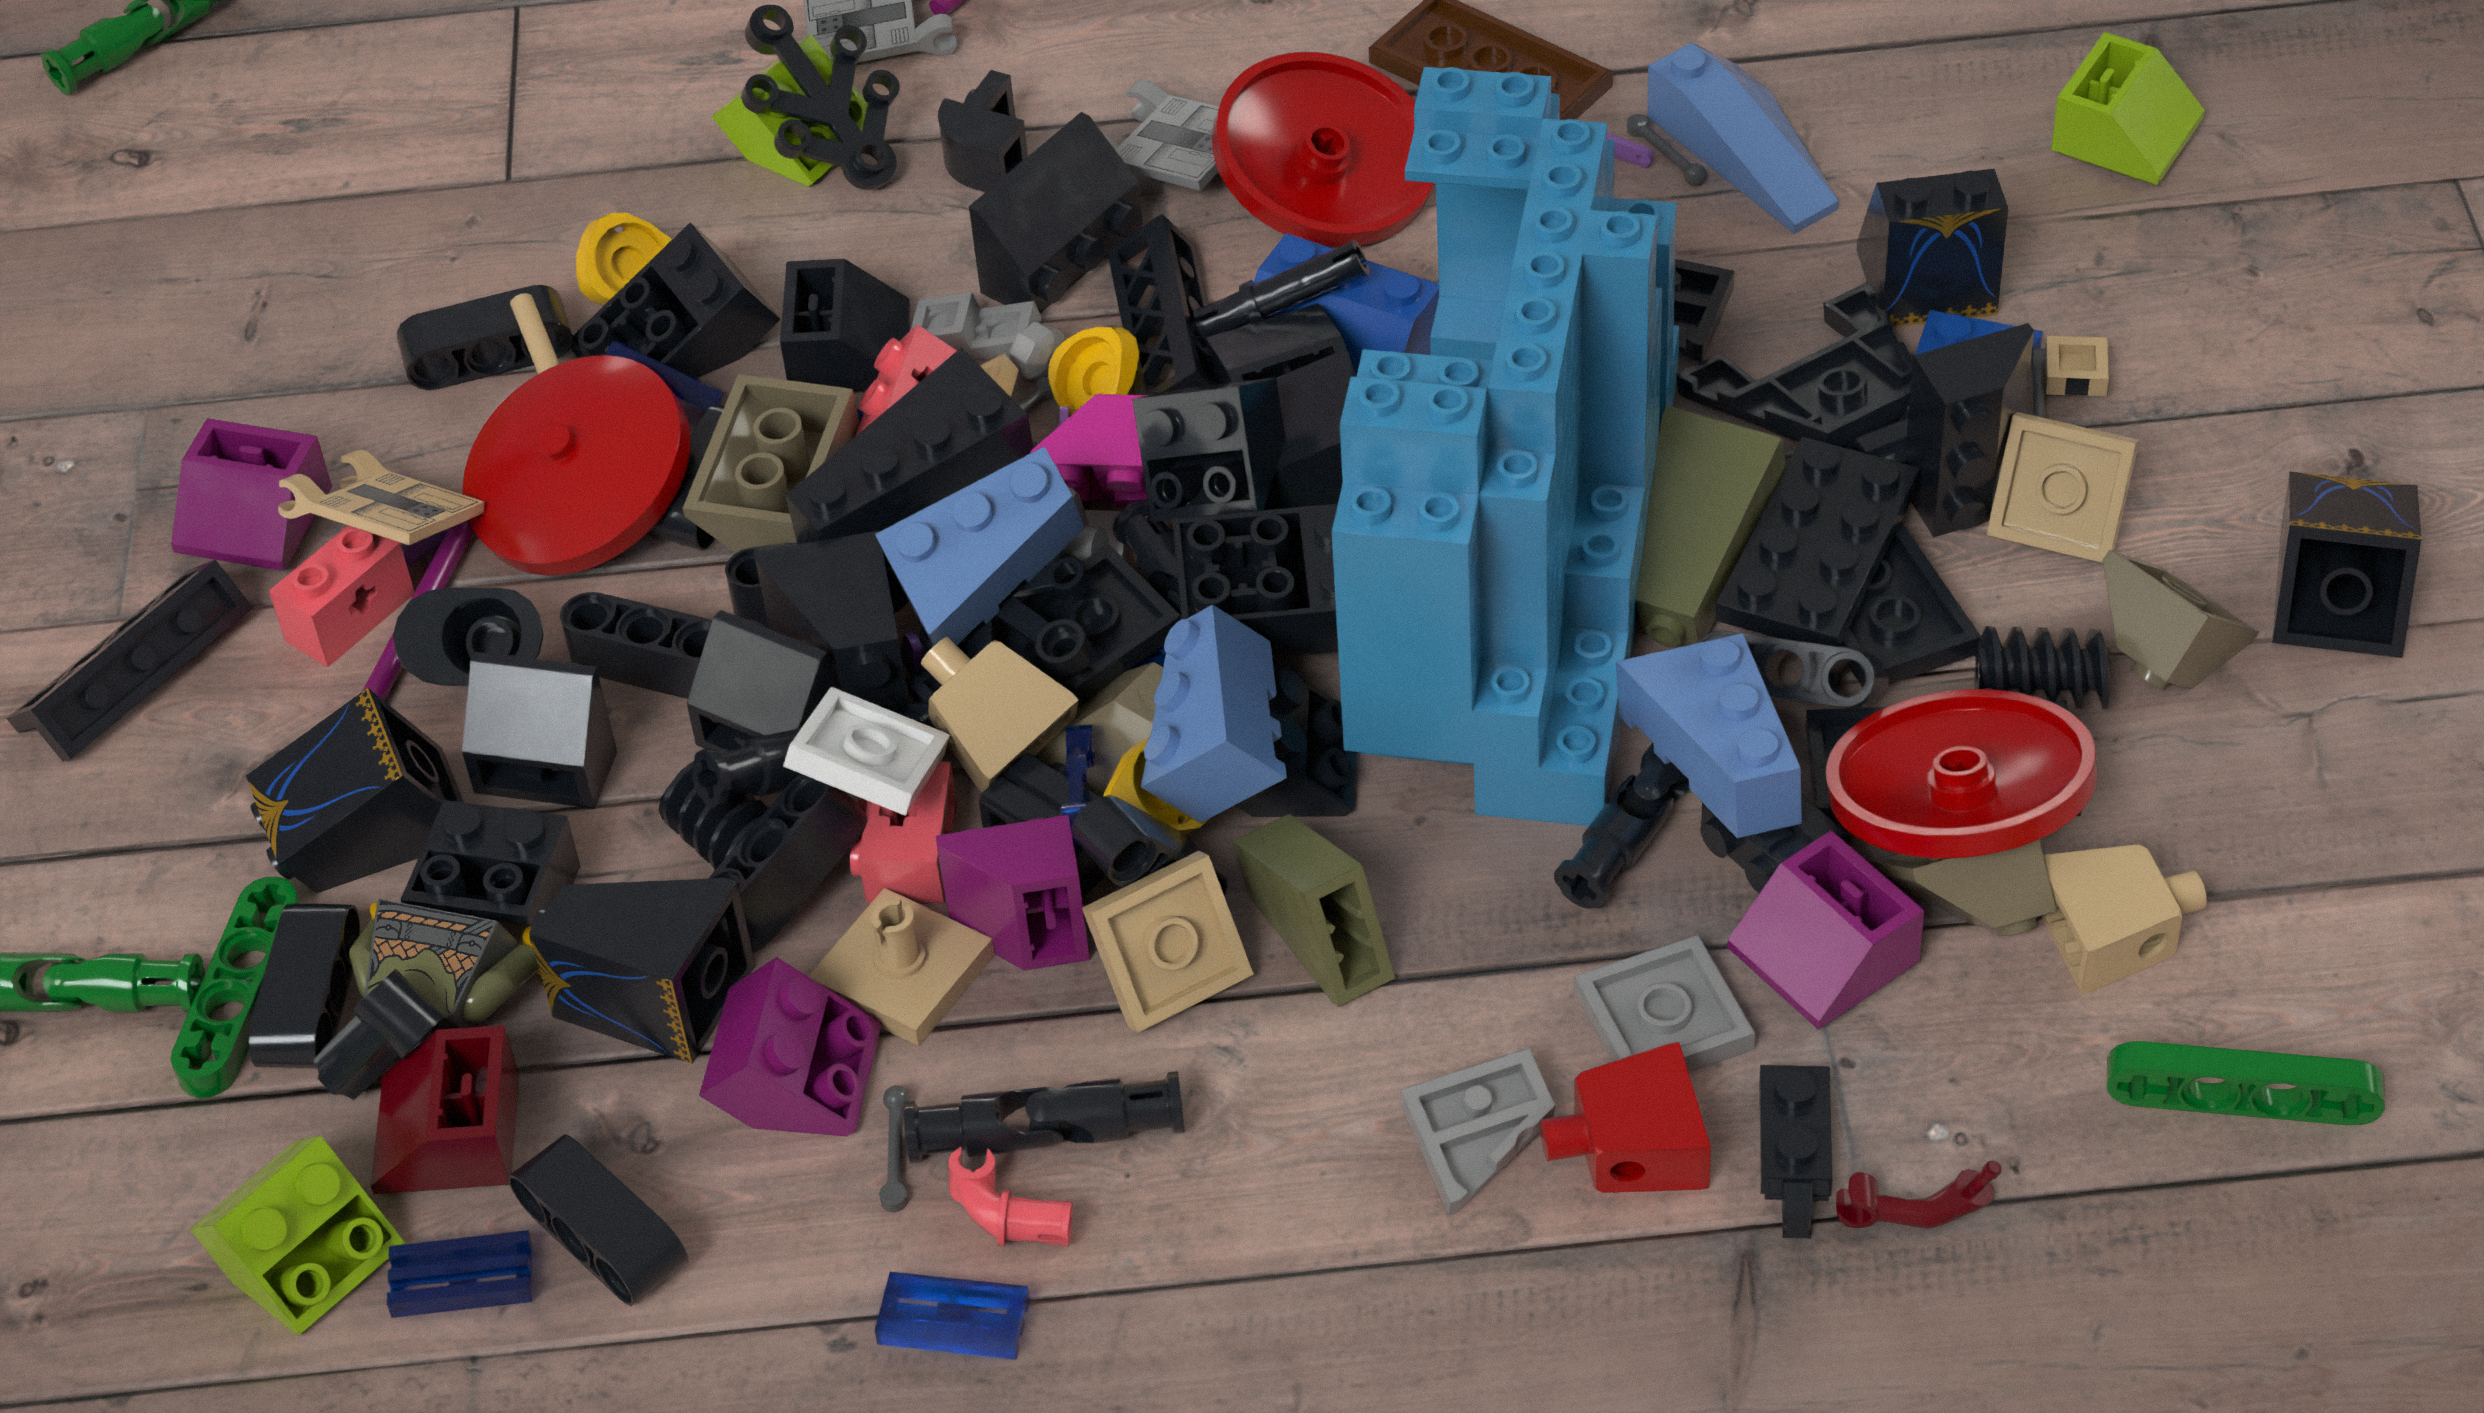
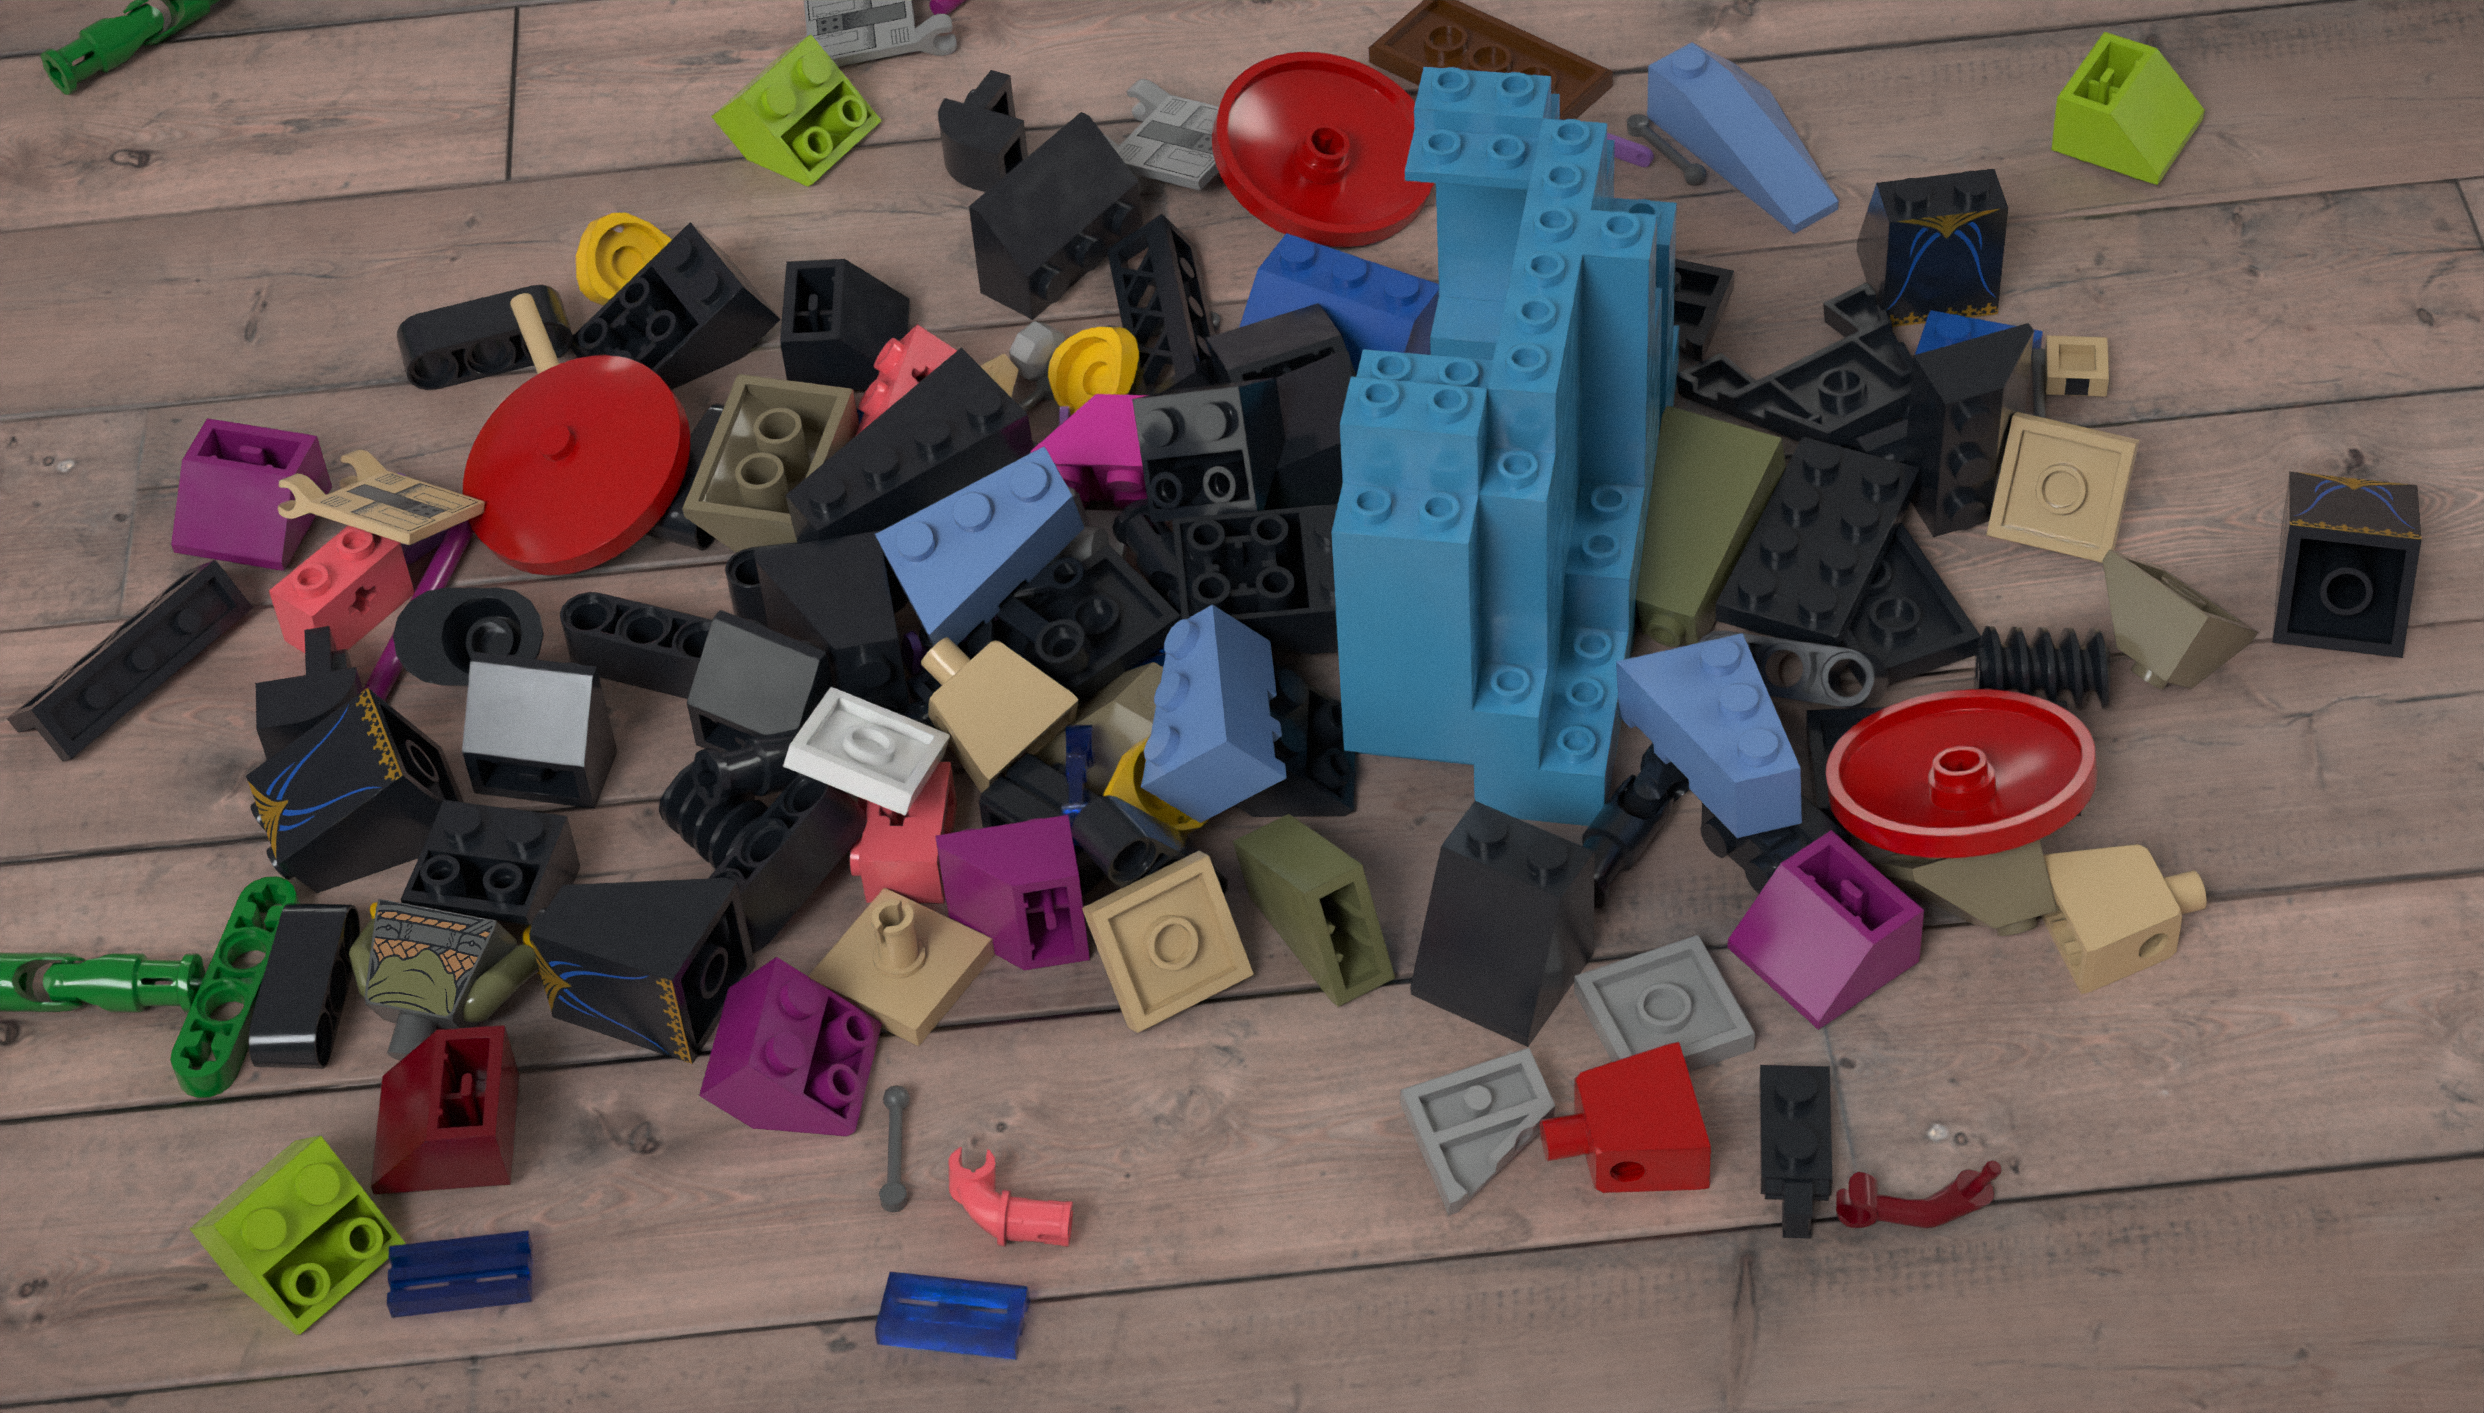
black piece [313,969,445,1100] -> none
black beam [508,1134,688,1306] -> none
clear blue tile [606,341,725,411] -> none
black plant [741,5,900,190] -> none
black piece [903,1071,1185,1164] -> none
light grey slope [910,292,1042,360] -> none
black pin [1194,239,1370,342] -> none
green beam [2106,1041,2385,1126] -> none
none -> black brick [255,626,363,760]
none -> black slope [1410,801,1595,1047]

